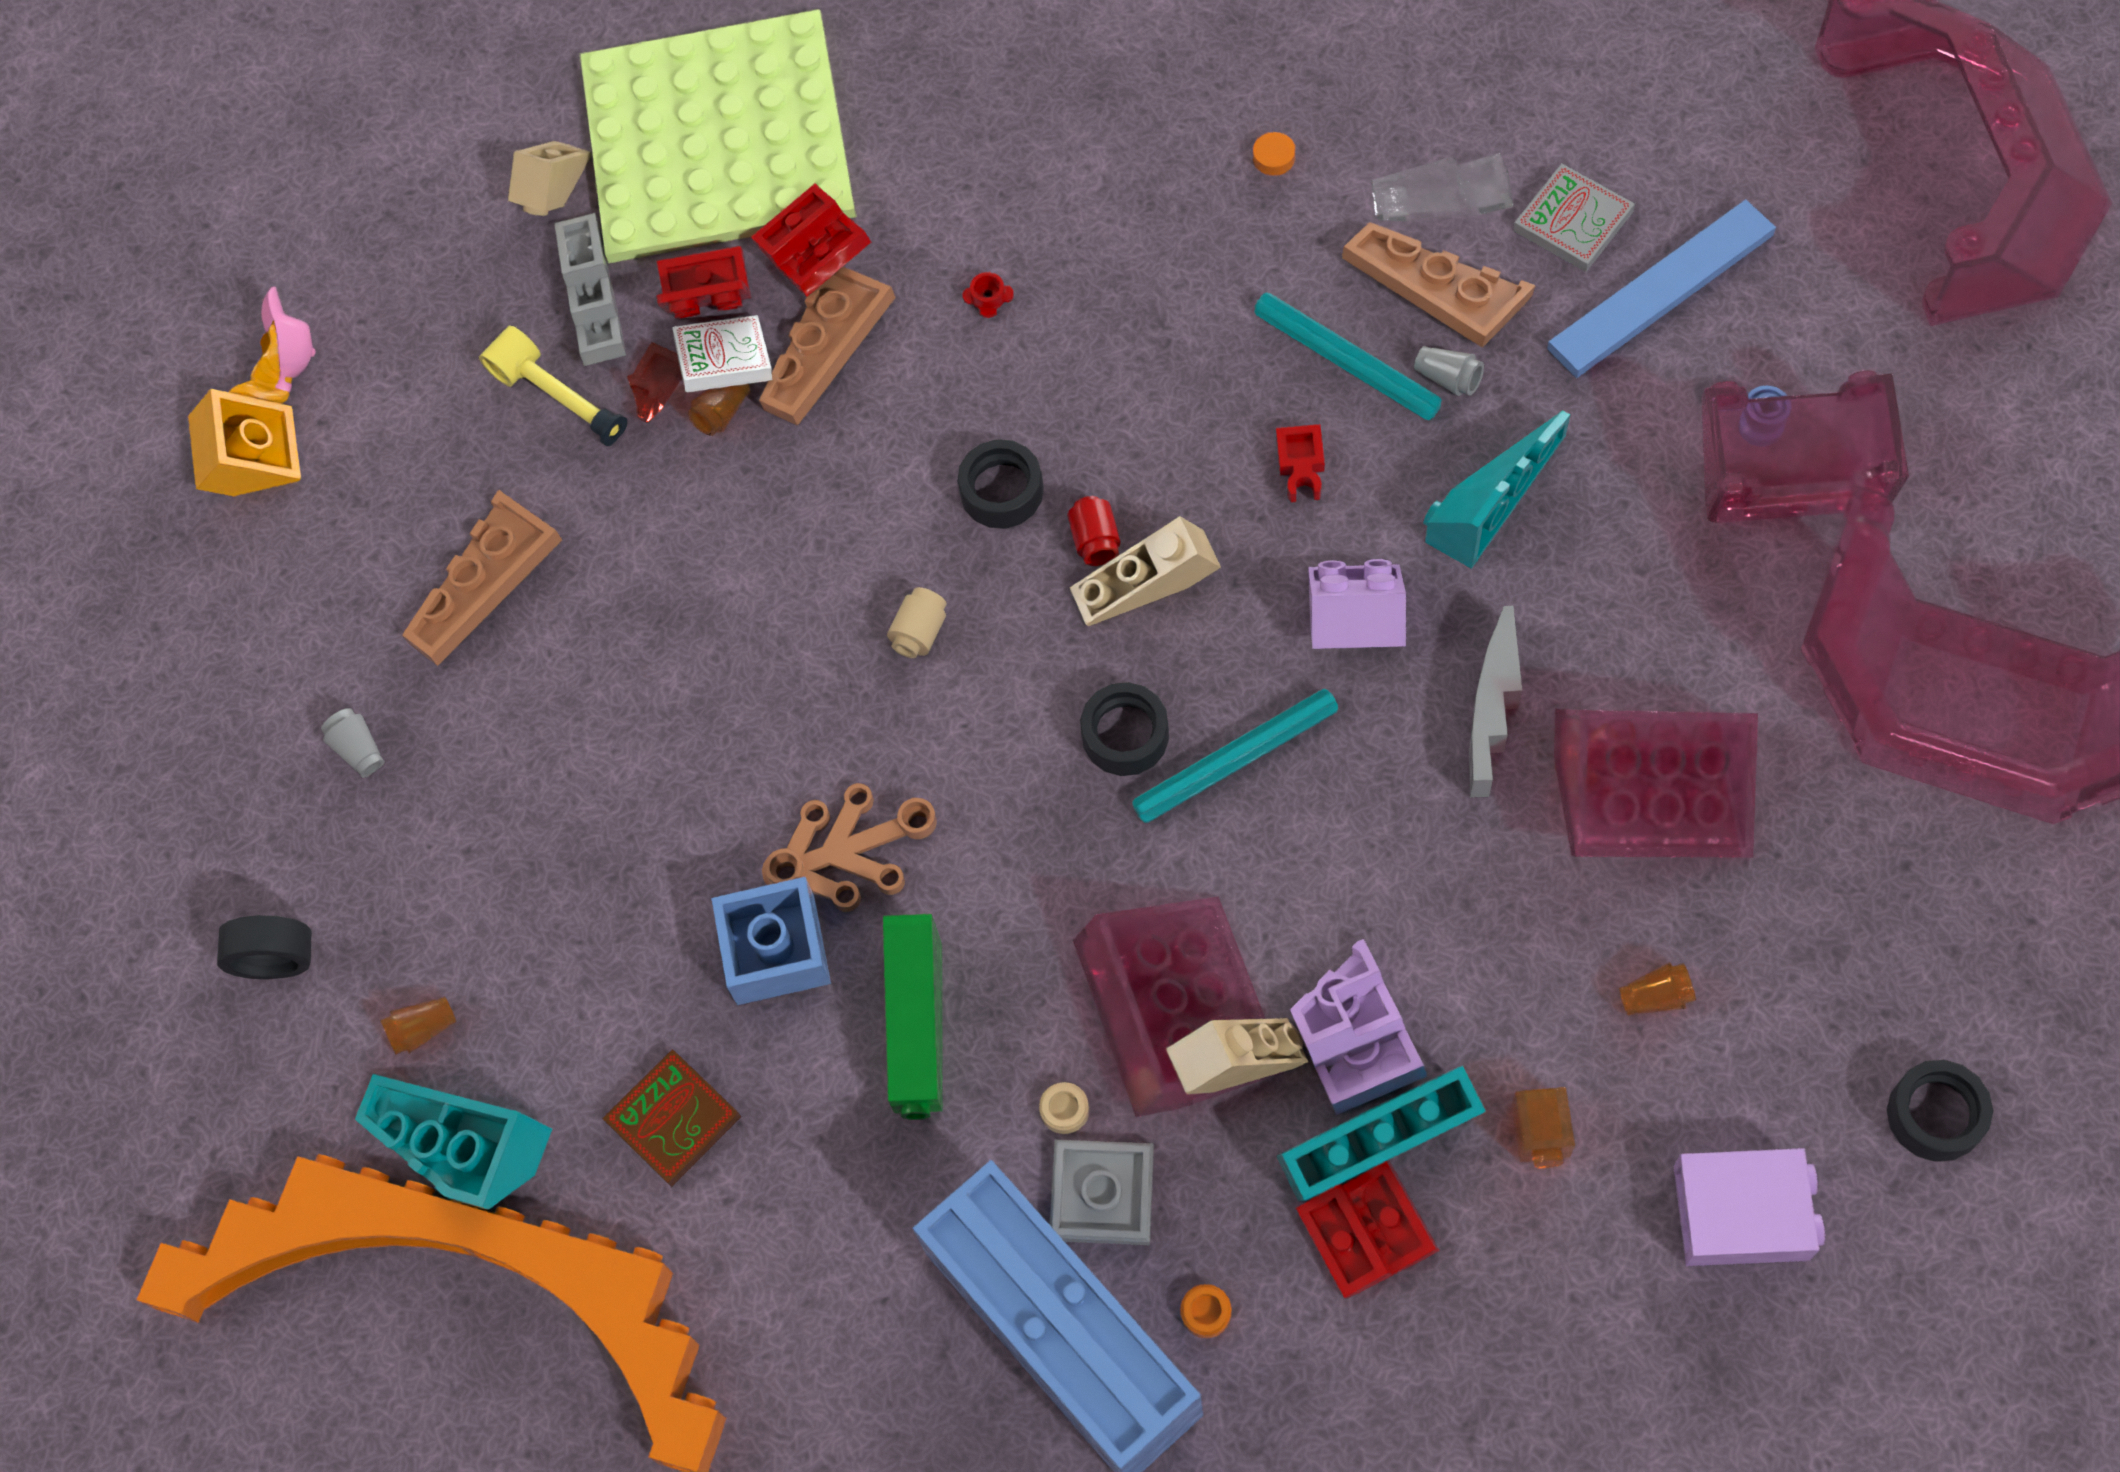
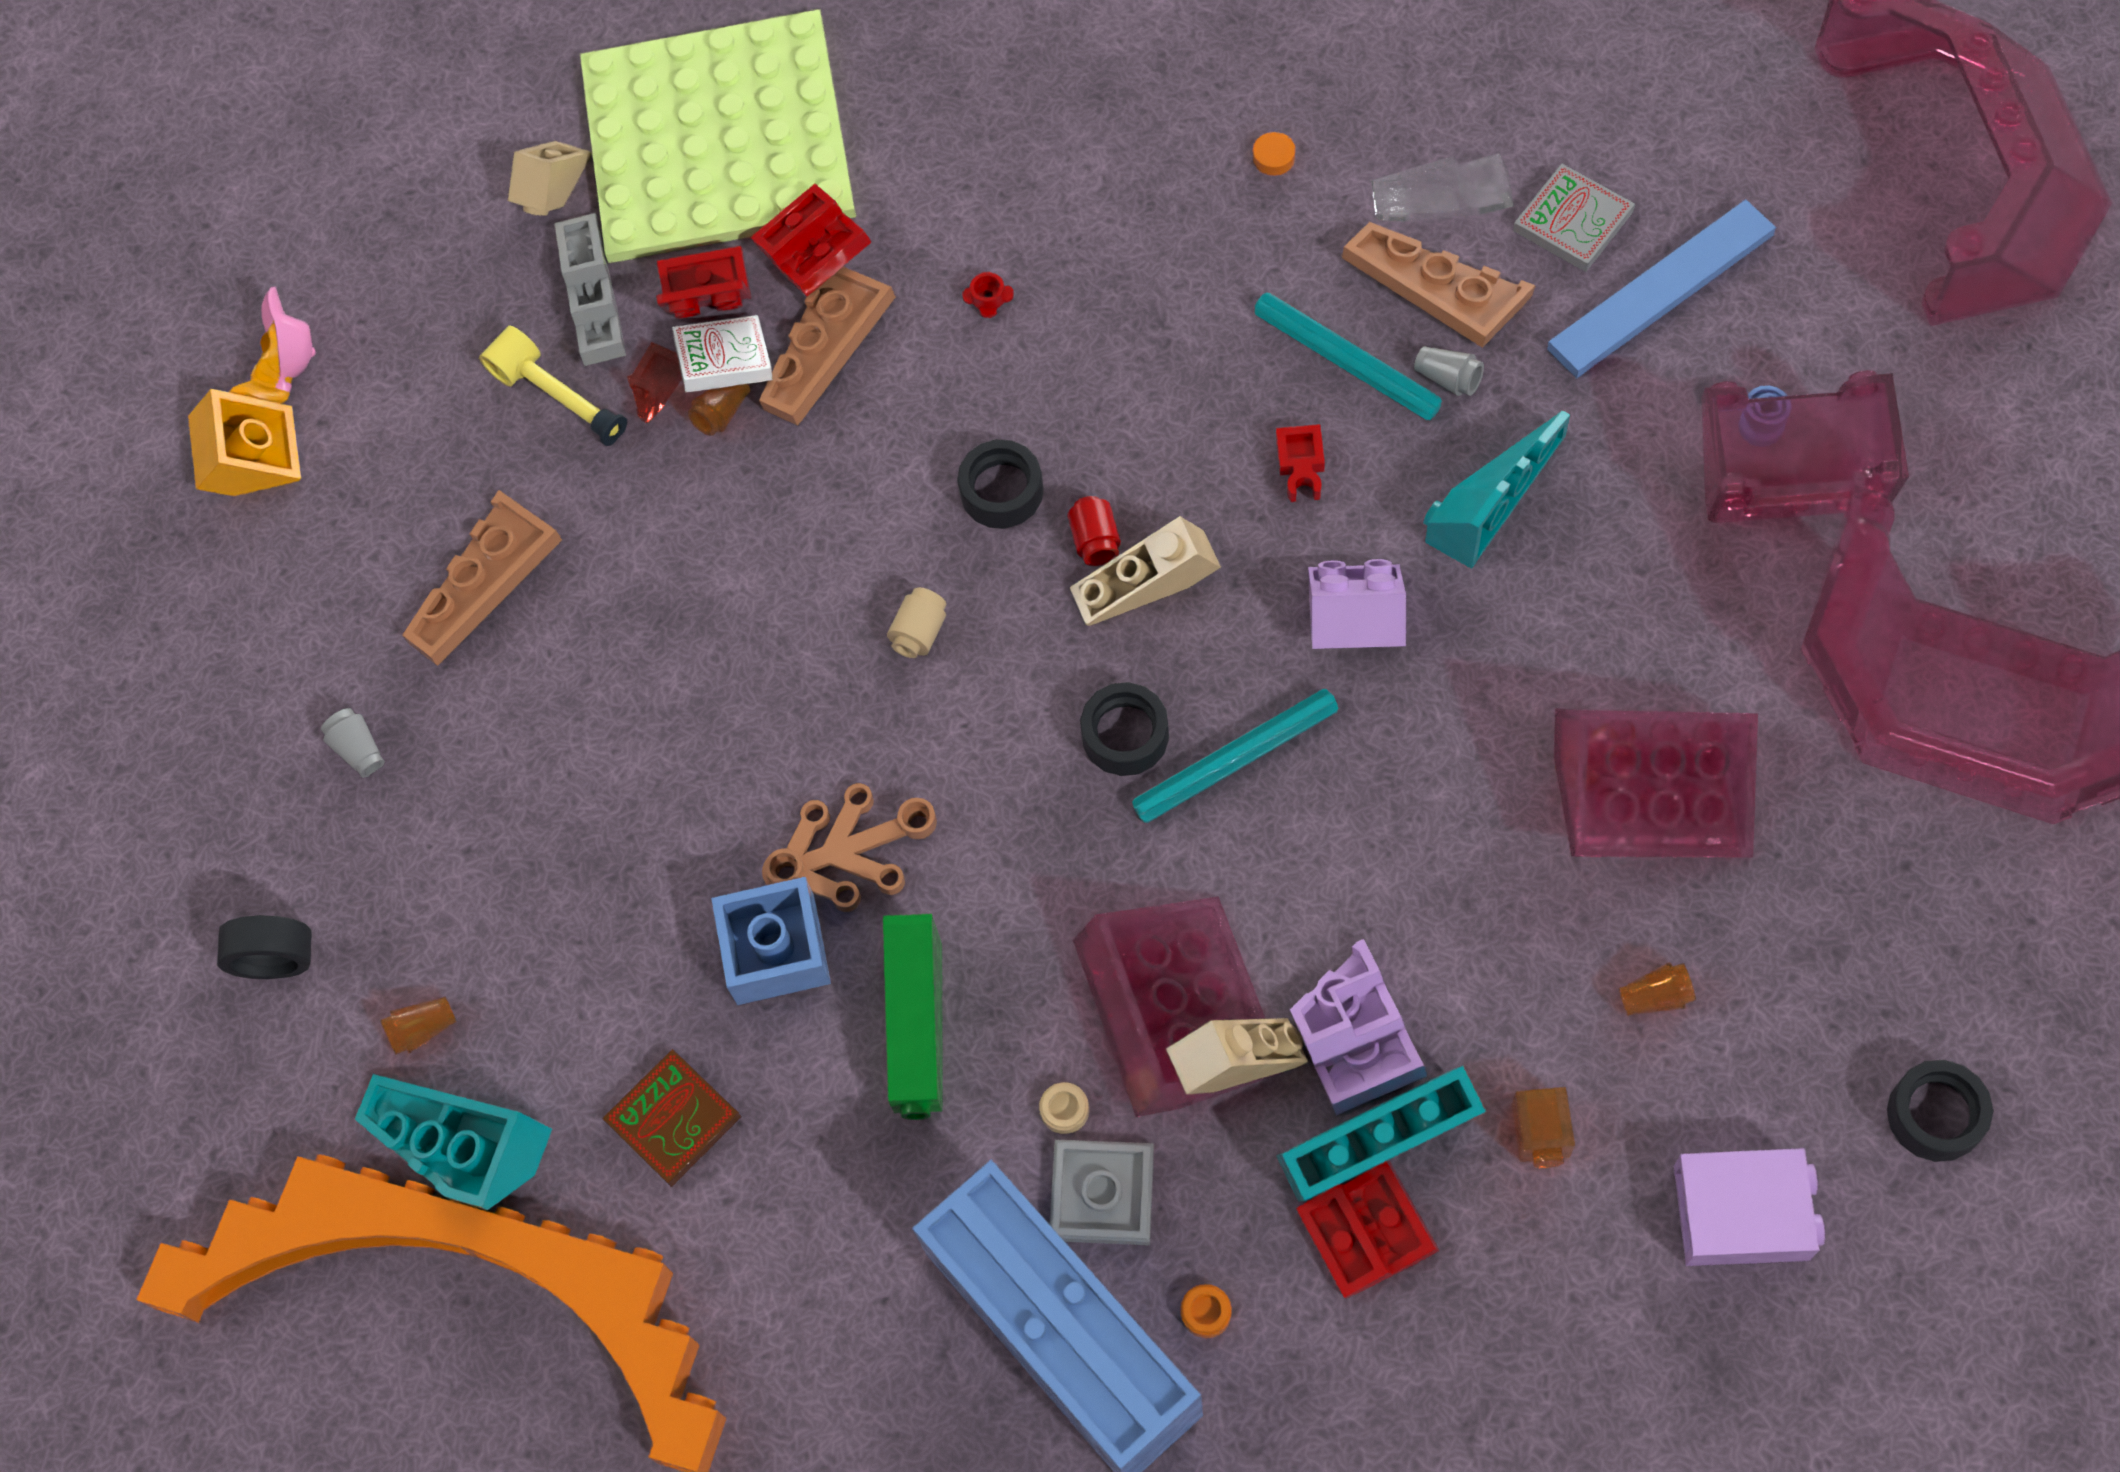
light grey slope [1469,606,1522,797] -> none

